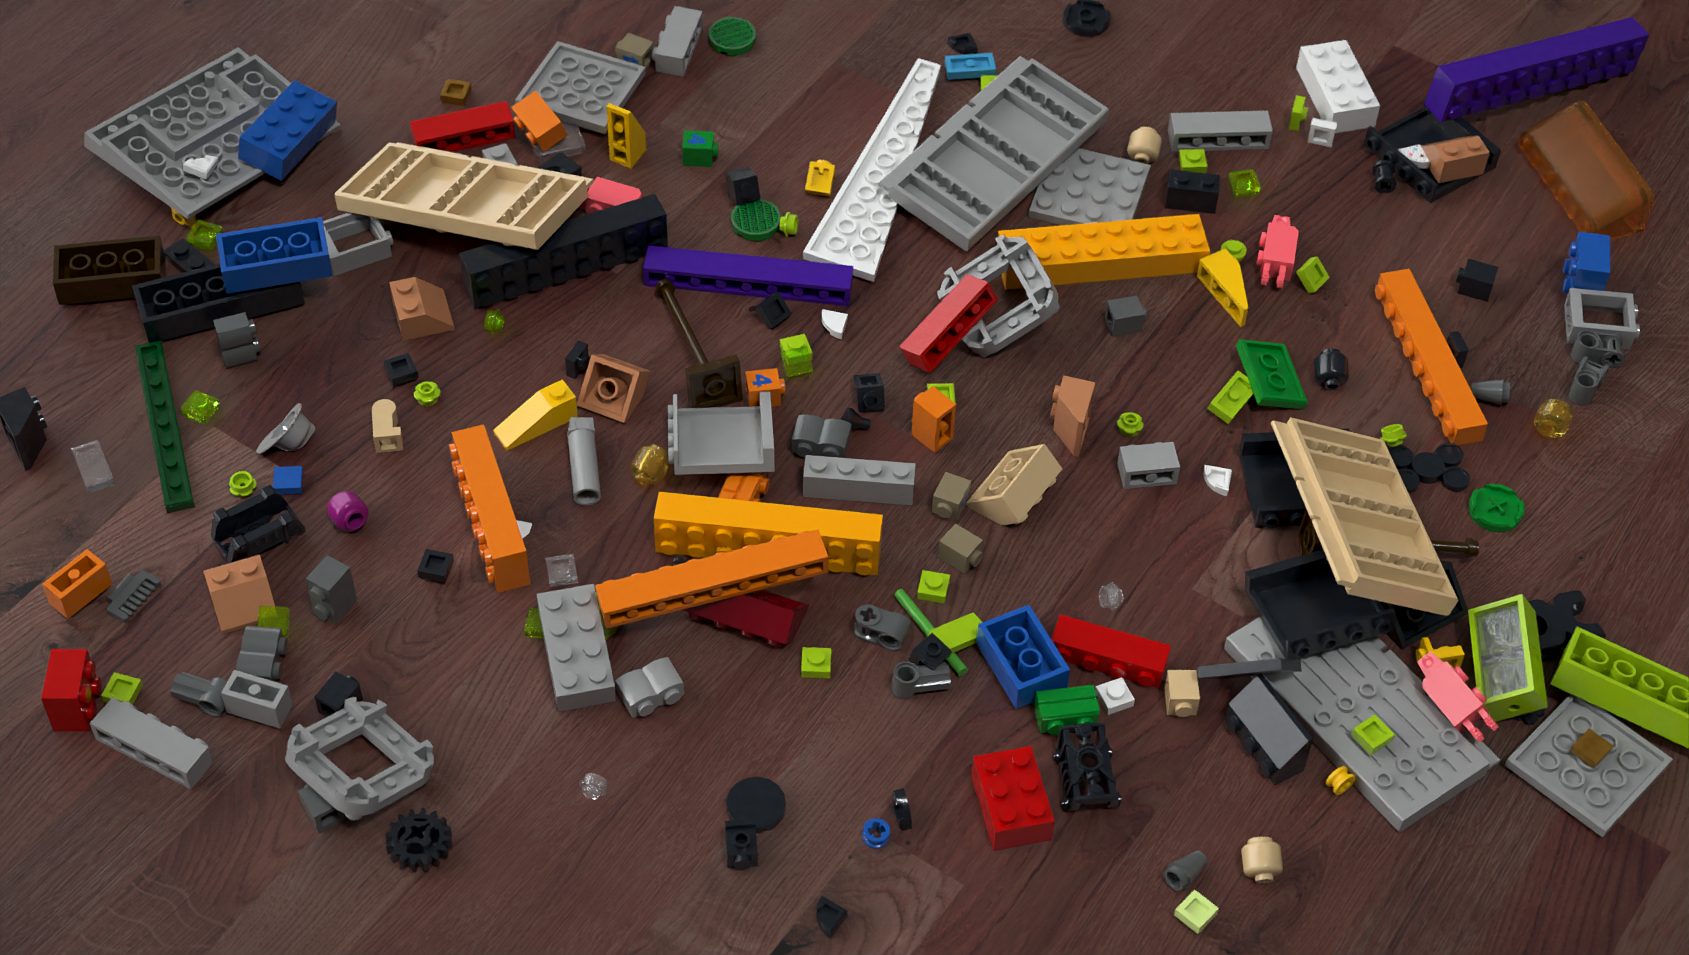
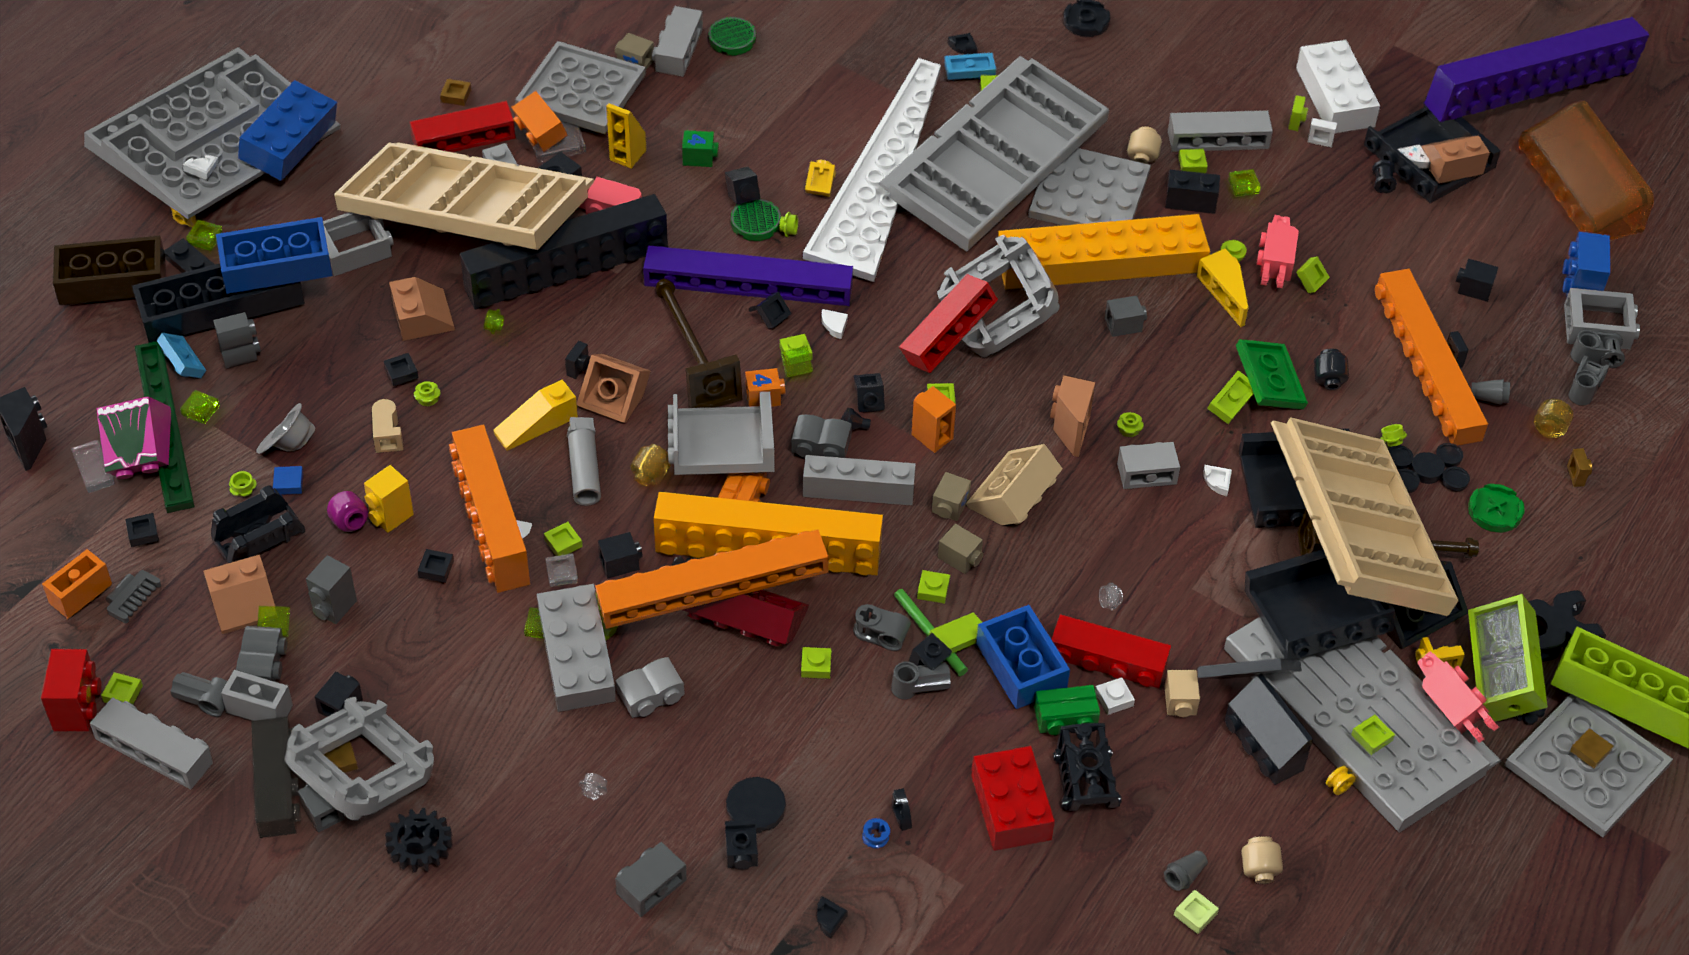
none -> slope [96,397,171,479]
none -> black plate [125,513,159,547]
none -> dark azure plate [157,333,206,378]
none -> clear smoke brick [251,717,301,838]
none -> pearl gold tile [323,741,358,773]
none -> yellow brick [364,465,414,533]
none -> lime plate [544,522,583,559]
none -> black brick [598,532,643,579]
none -> dark grey brick [615,842,687,917]
none -> pearl gold plate [1567,448,1592,487]

